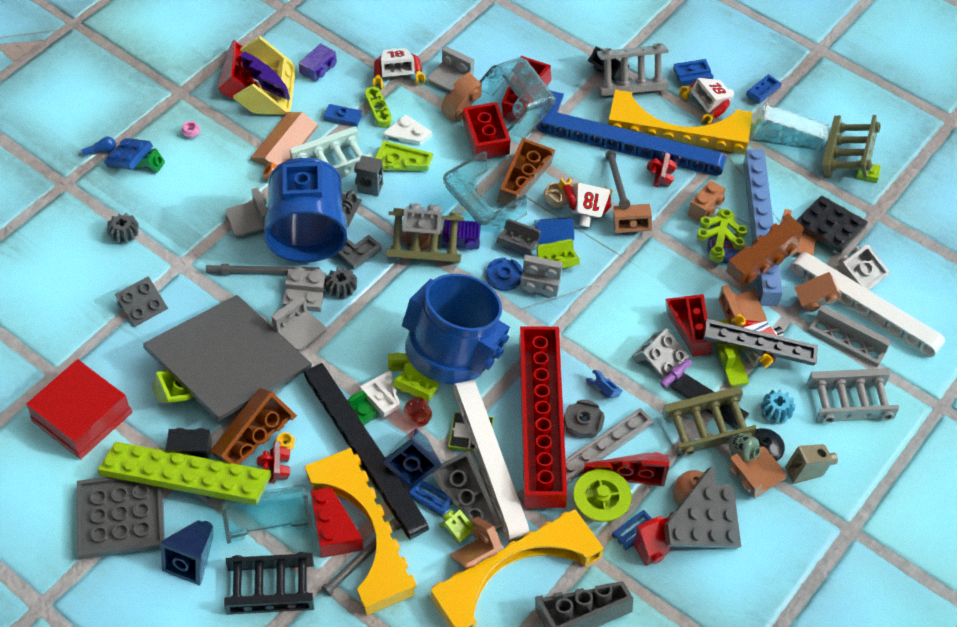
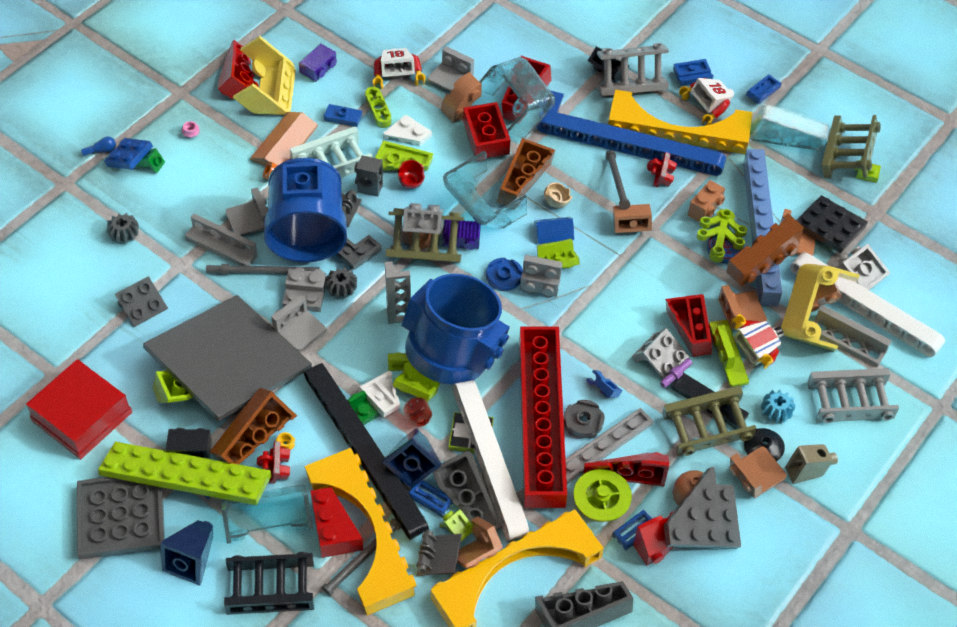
dark purple slope [240,51,290,101] -> none
dark grey bracket [496,219,541,255] -> none
torso [558,178,613,227] -> none
plate [702,319,818,366] -> none
sand green head [729,433,761,462] -> none
none -> light grey fence [185,214,258,266]
none -> light grey fence [385,261,411,324]
none -> red hair [398,160,425,189]
none -> dark grey hinge [416,530,462,576]
none -> light yellow windscreen [781,264,860,351]

